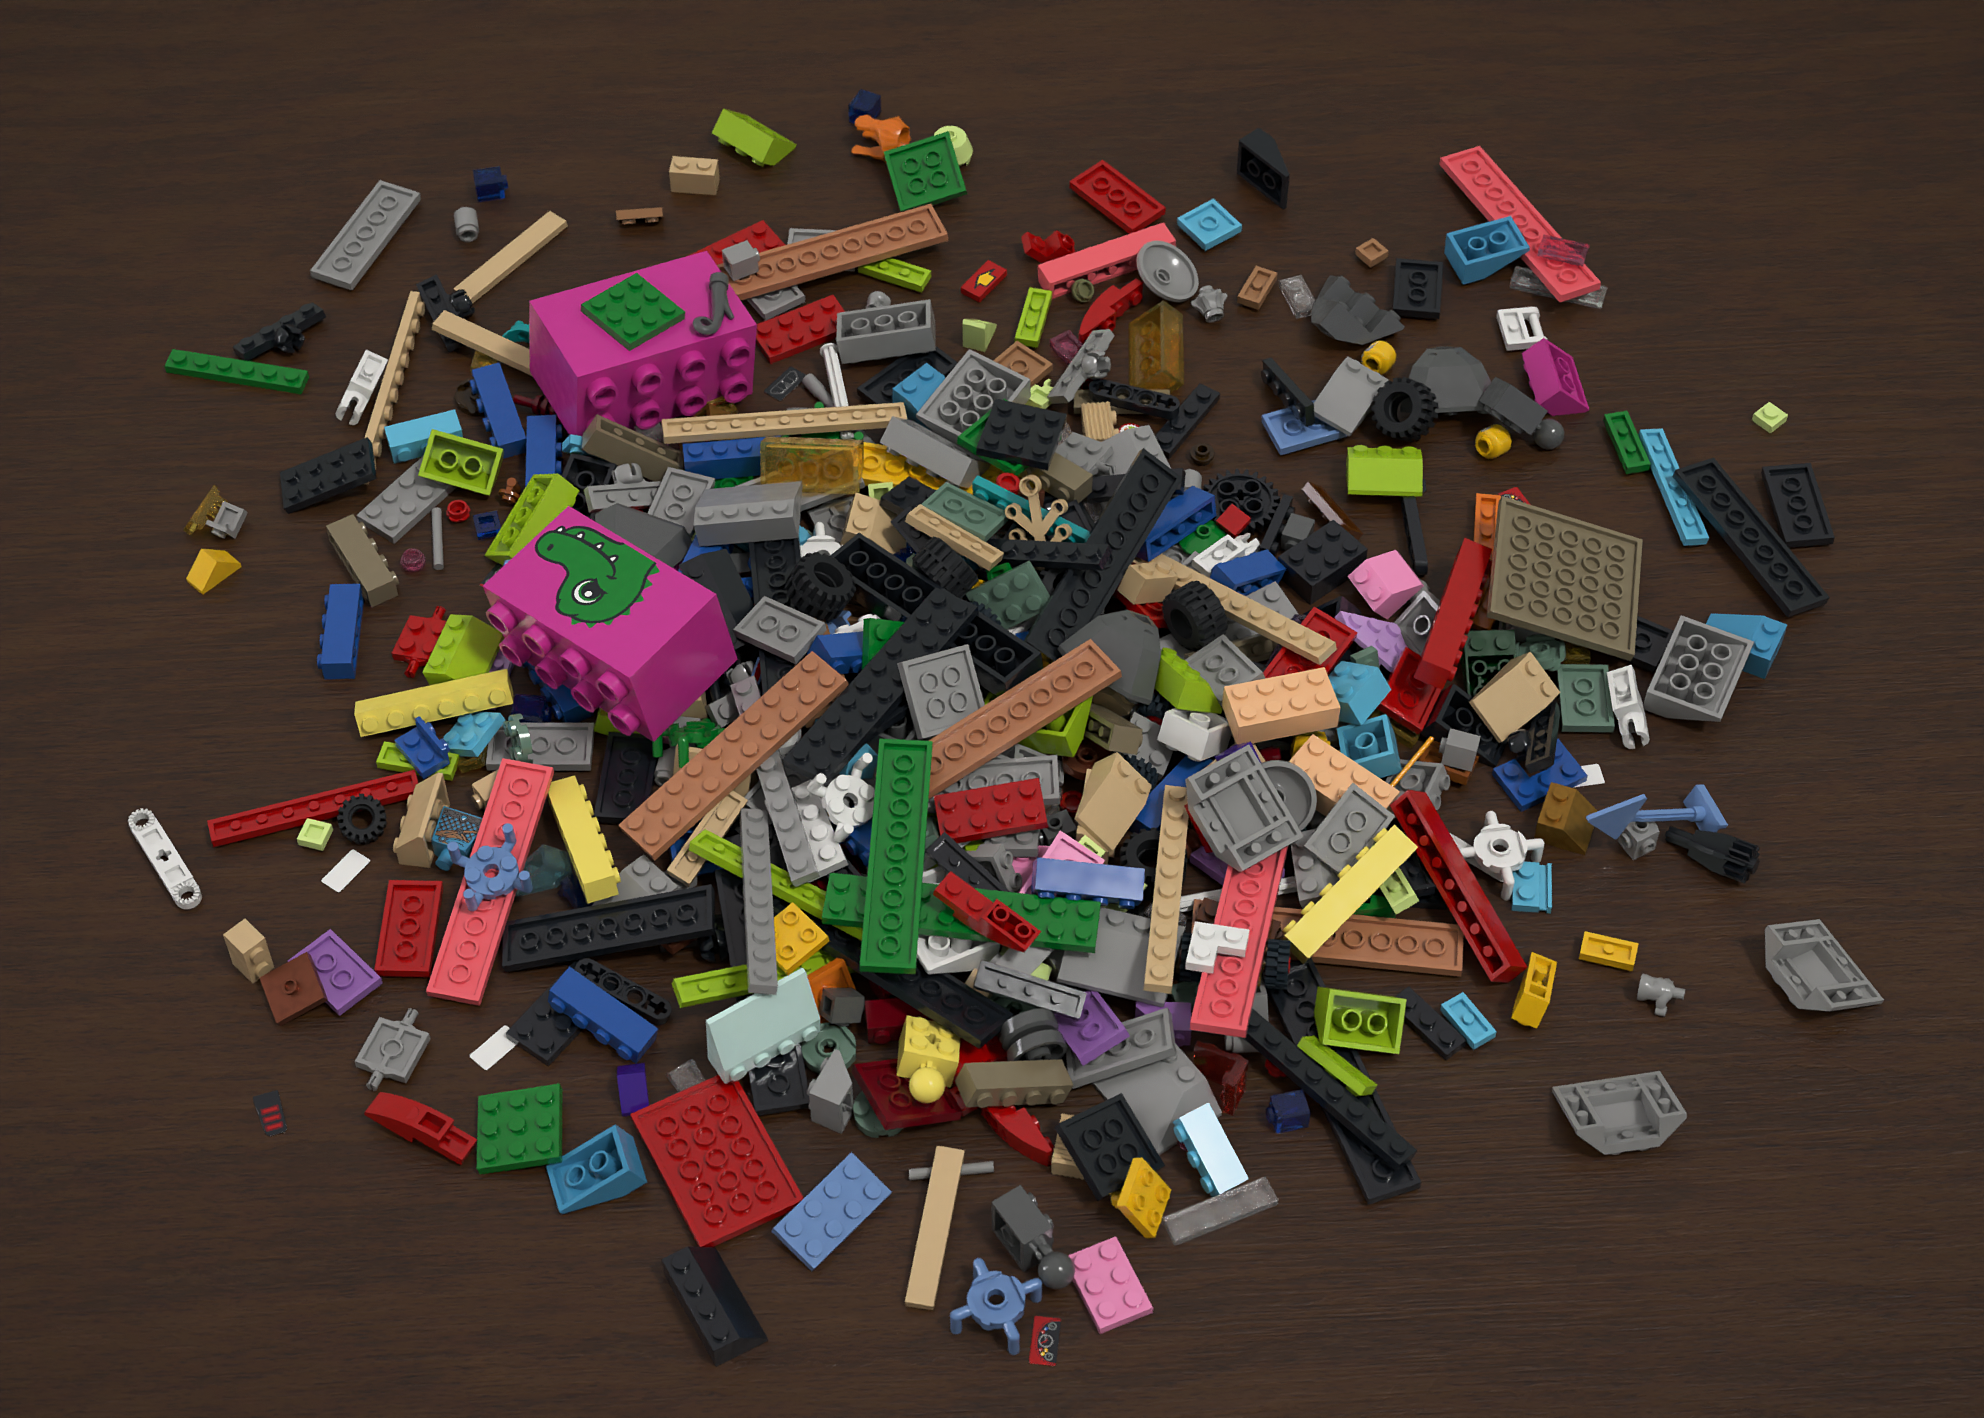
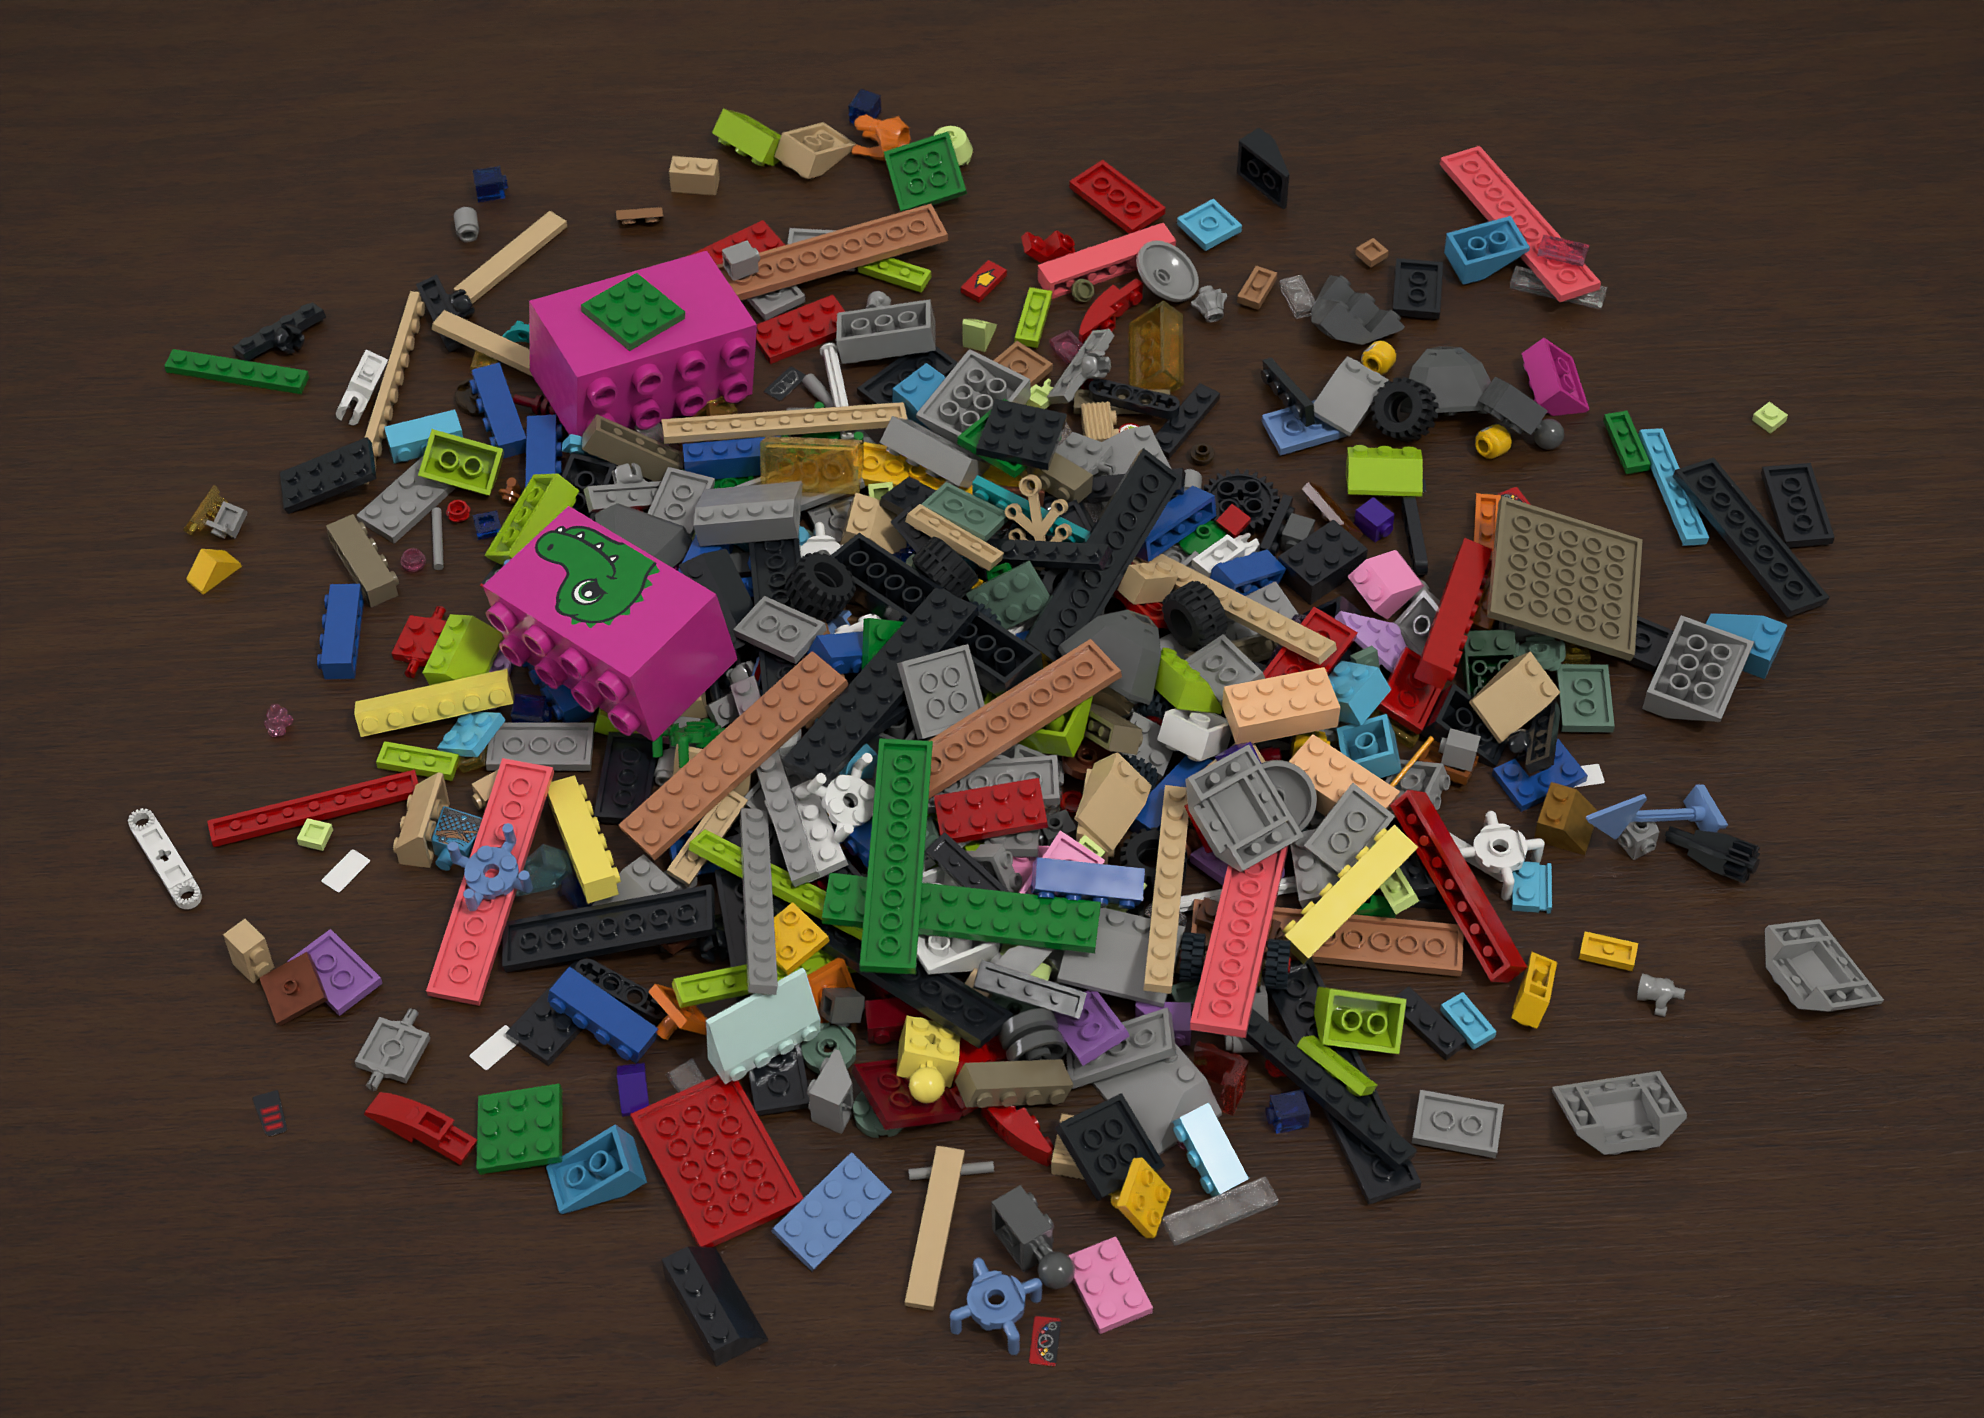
light grey plate [310,180,421,290] -> none
black tyre [337,794,387,845] -> none
red plate [374,880,444,977] -> none
blue bracket [394,716,450,779] -> none
sand green plate [503,713,533,763] -> none
dark grey plant [693,272,734,335] -> none
red slope [933,871,1041,953] -> none
red tile [995,473,1020,495] -> none
white plate [1186,922,1250,974] -> none
white plate [1497,307,1547,351] -> none
white plate [1607,665,1650,749] -> none
none -> clear pink plant [264,704,293,737]
none -> orange tile [648,984,707,1040]
none -> tan slope [774,122,857,179]
none -> dark purple brick [1354,497,1395,542]
none -> light grey plate [1412,1090,1504,1158]

